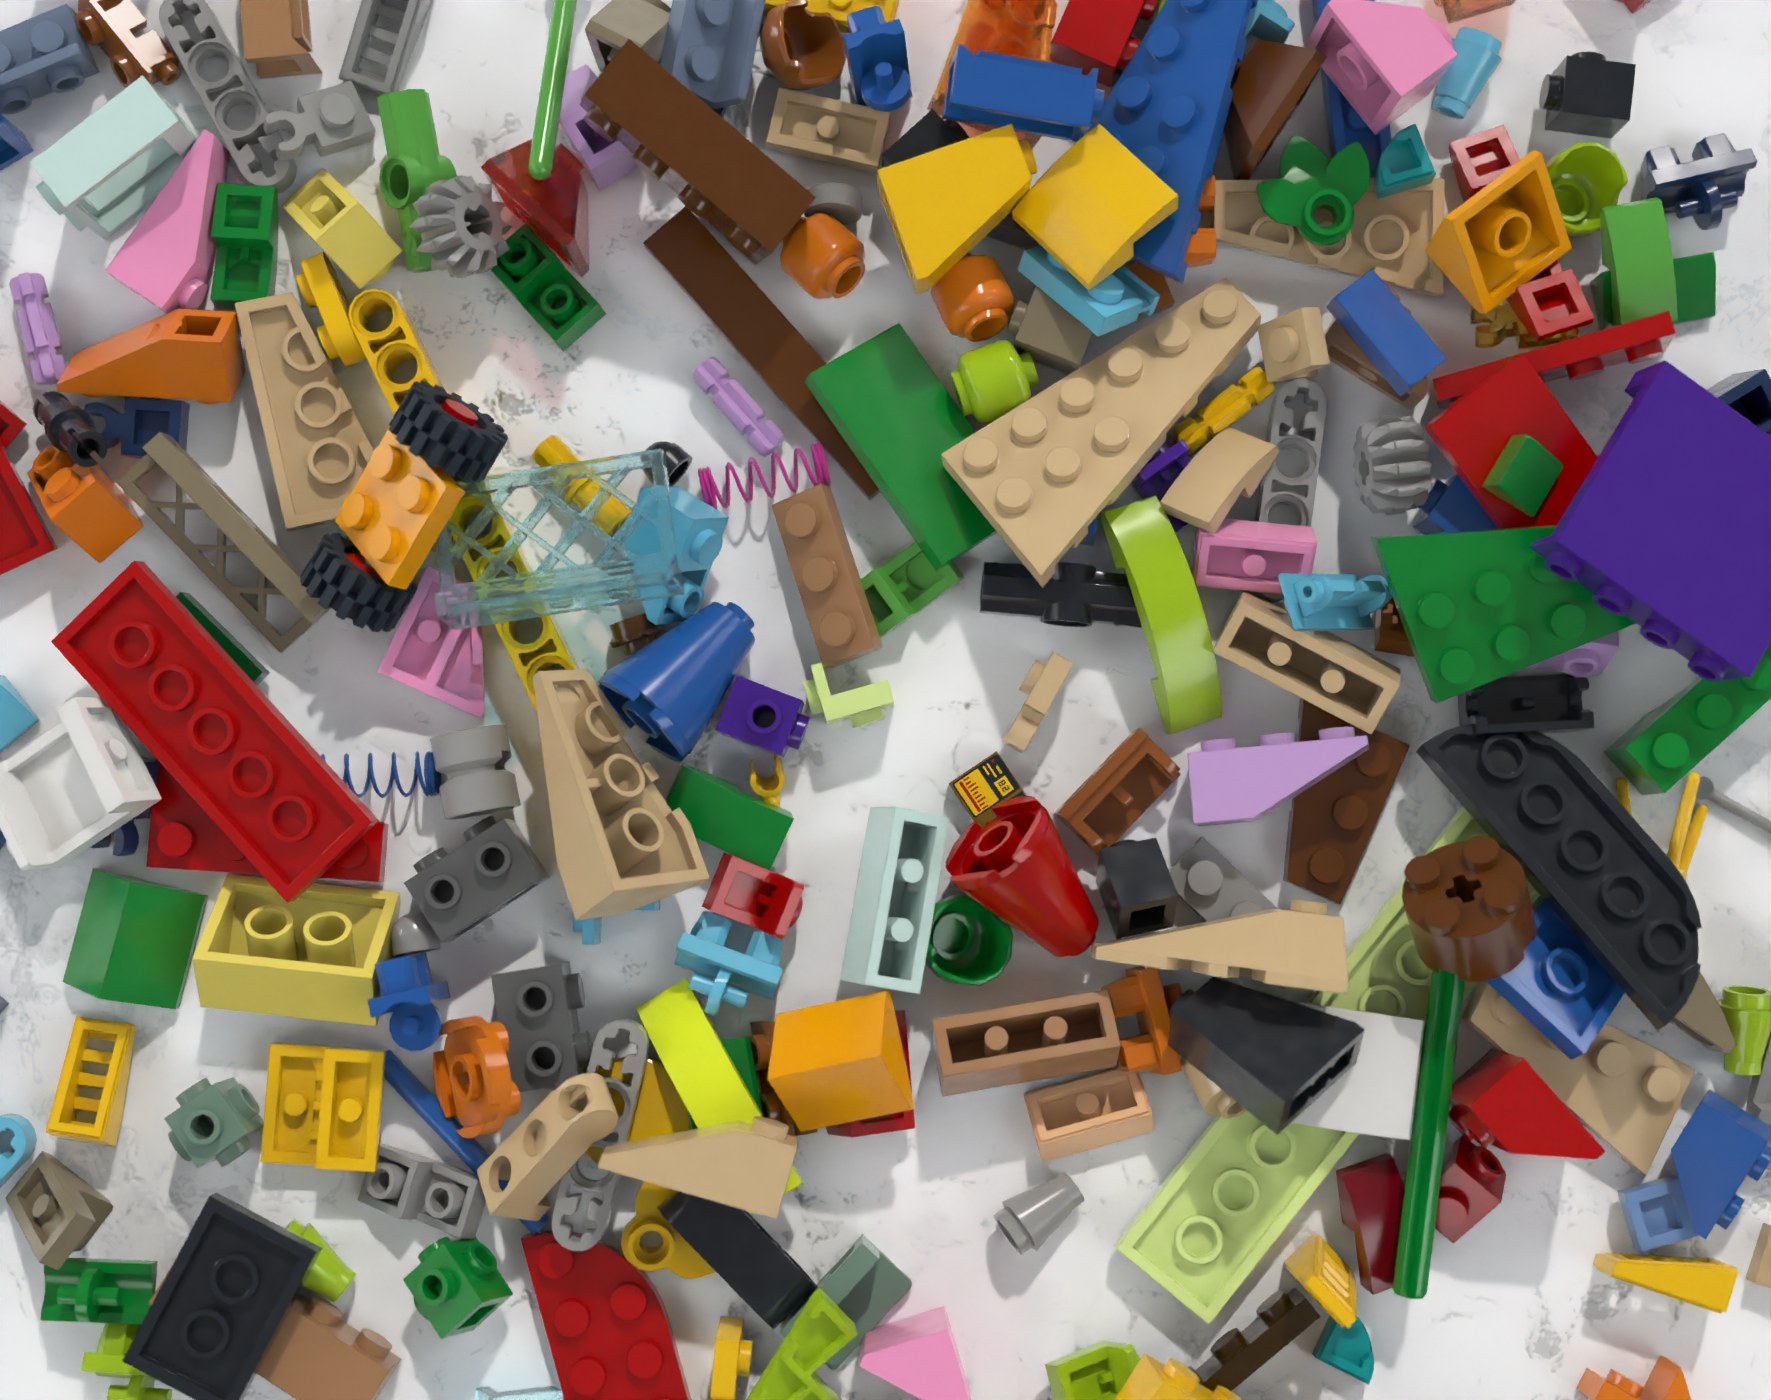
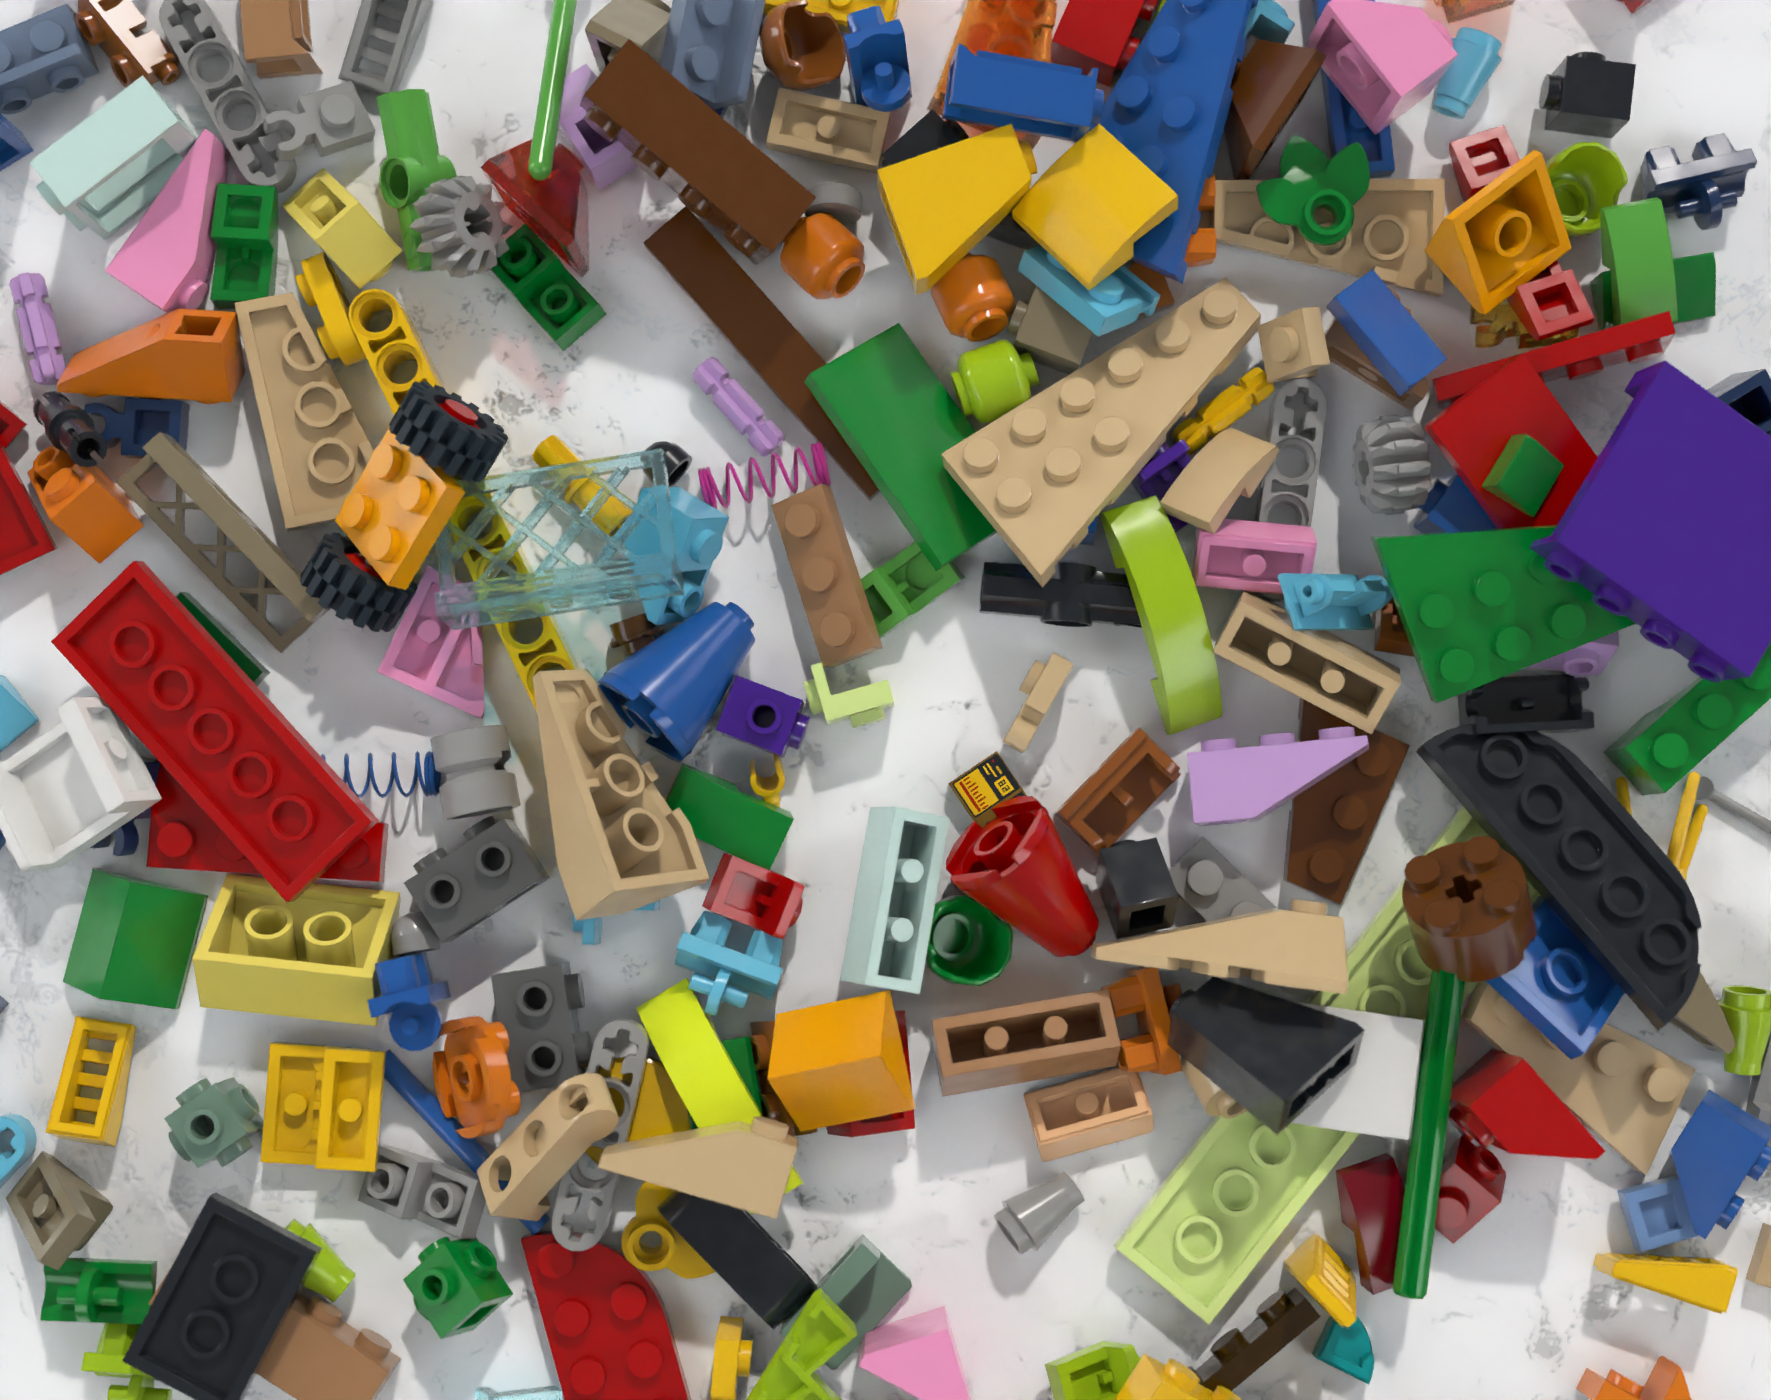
teal tile [1374,123,1436,199] -> none

